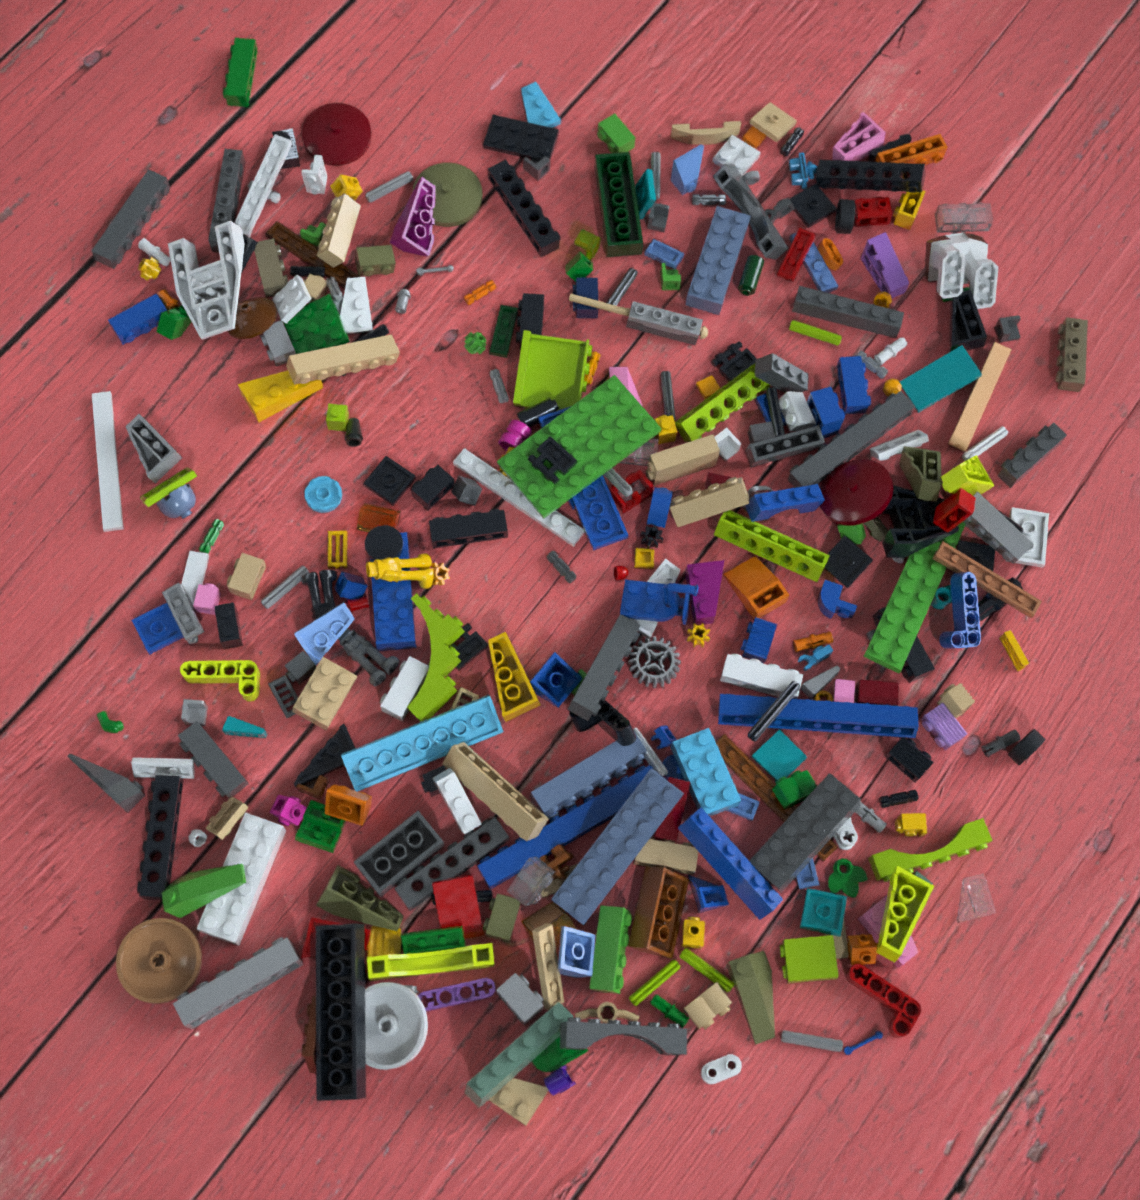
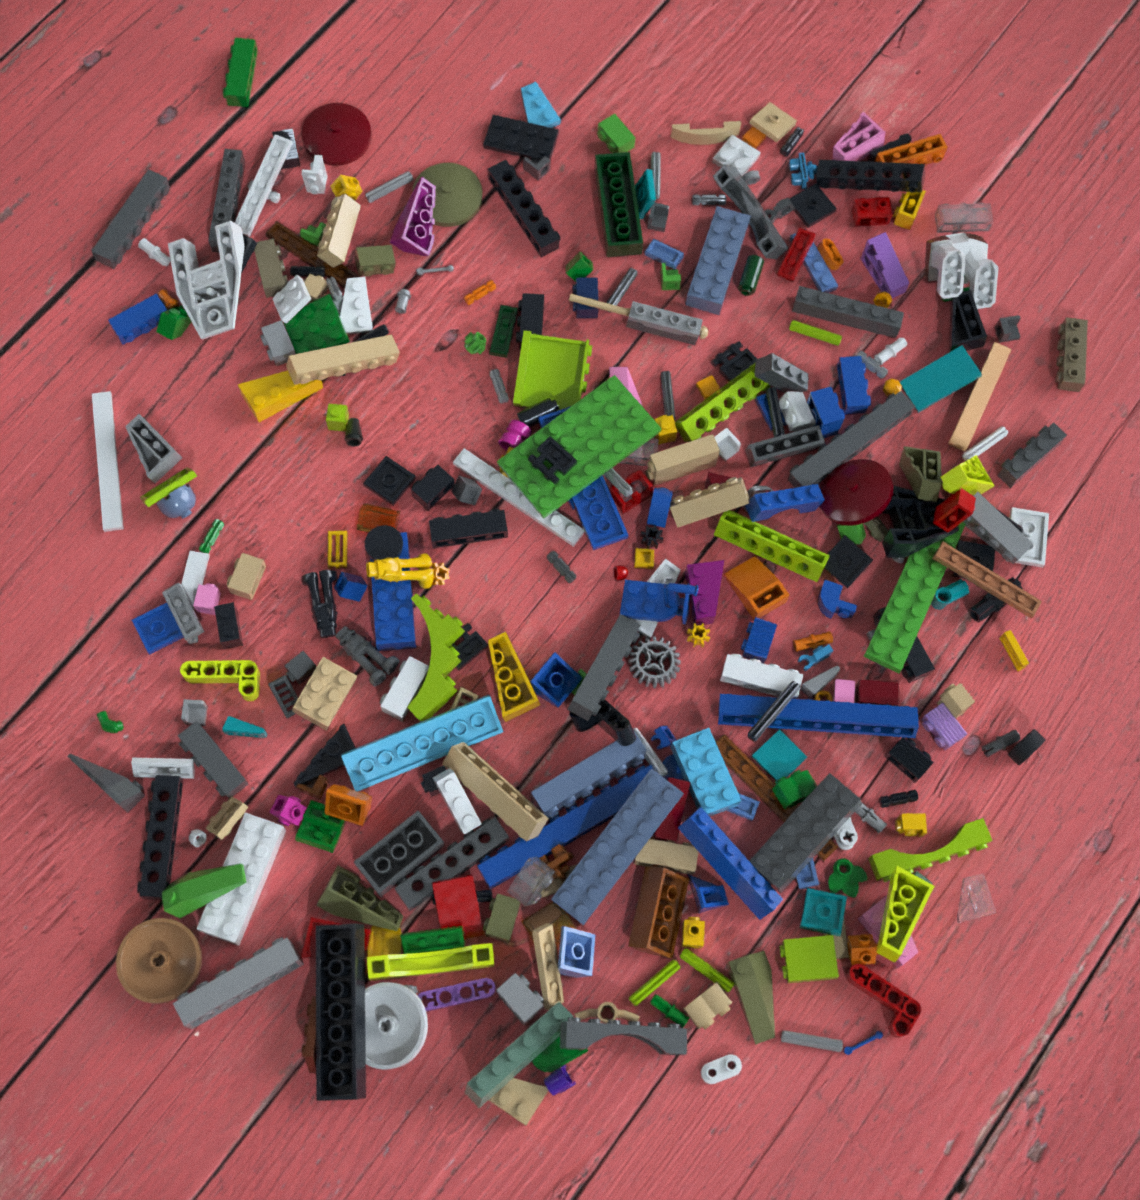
yellow gear [138,257,161,281] -> none
reddish brown dish [228,297,278,339] -> none
light grey axle [261,565,309,609] -> none
light blue wing [294,602,355,665] -> none
medium azure tile [304,476,342,513] -> none
red pin [345,596,369,614] -> none
clear neon green panel [574,229,601,261] -> none
light orange axle [584,351,601,386] -> none
bright green brick [589,906,632,994] -> none
medium blue slope [670,144,704,195] -> none
flat silver panel [748,421,775,444] -> none
black tyre [835,199,855,234] -> none
white plate [870,429,929,461] -> none
blue beam [939,572,981,649] -> none

